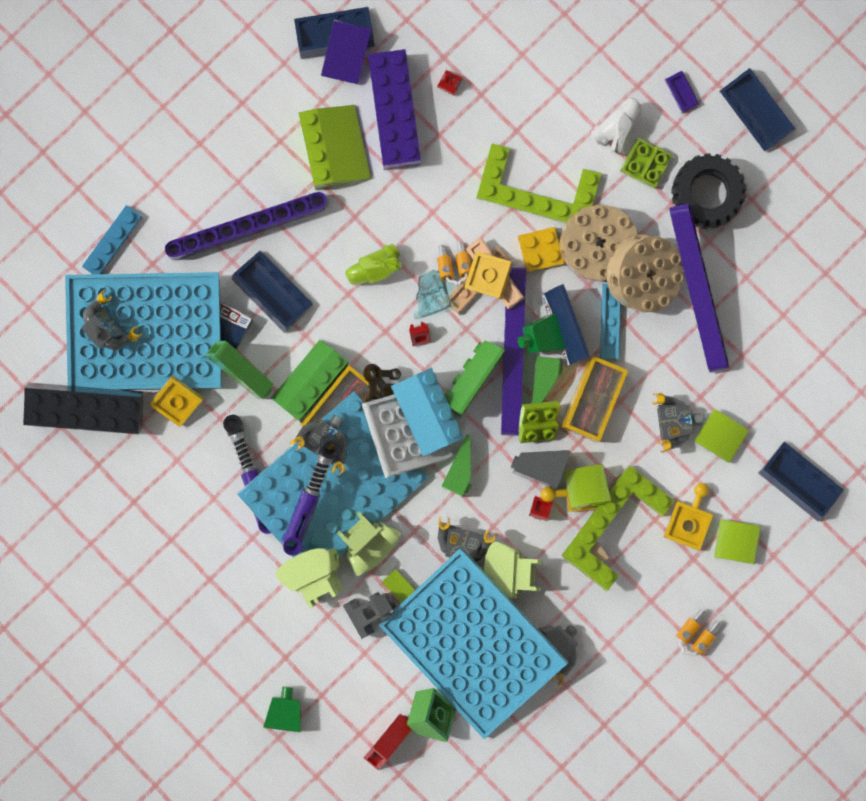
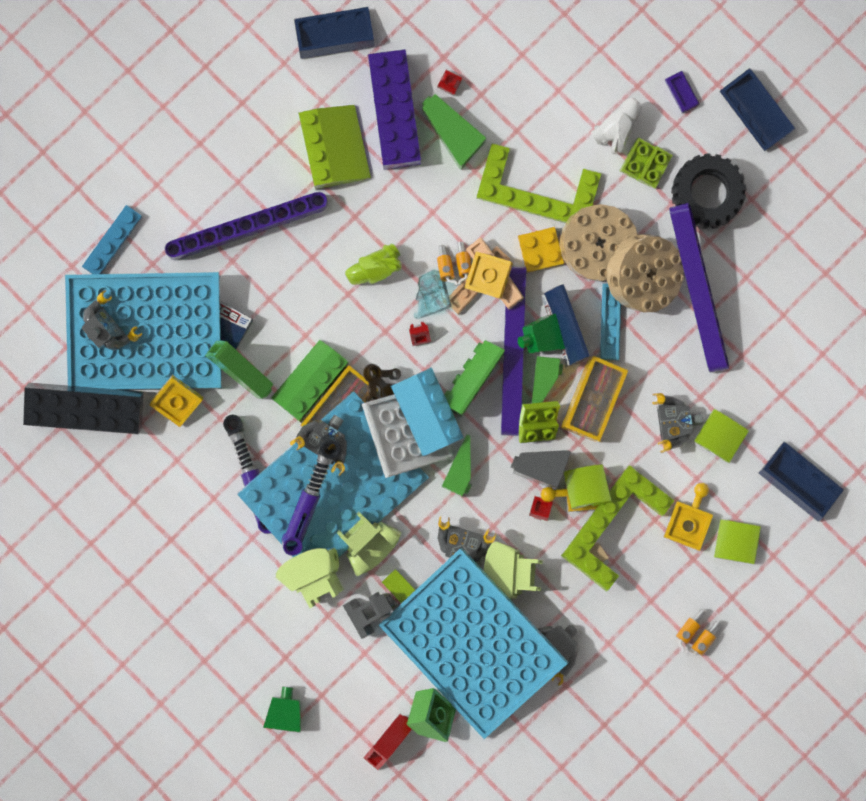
dark blue slope [231,251,313,333] -> none
dark purple tile [321,20,371,84] -> none
none -> bright green slope [422,94,486,170]

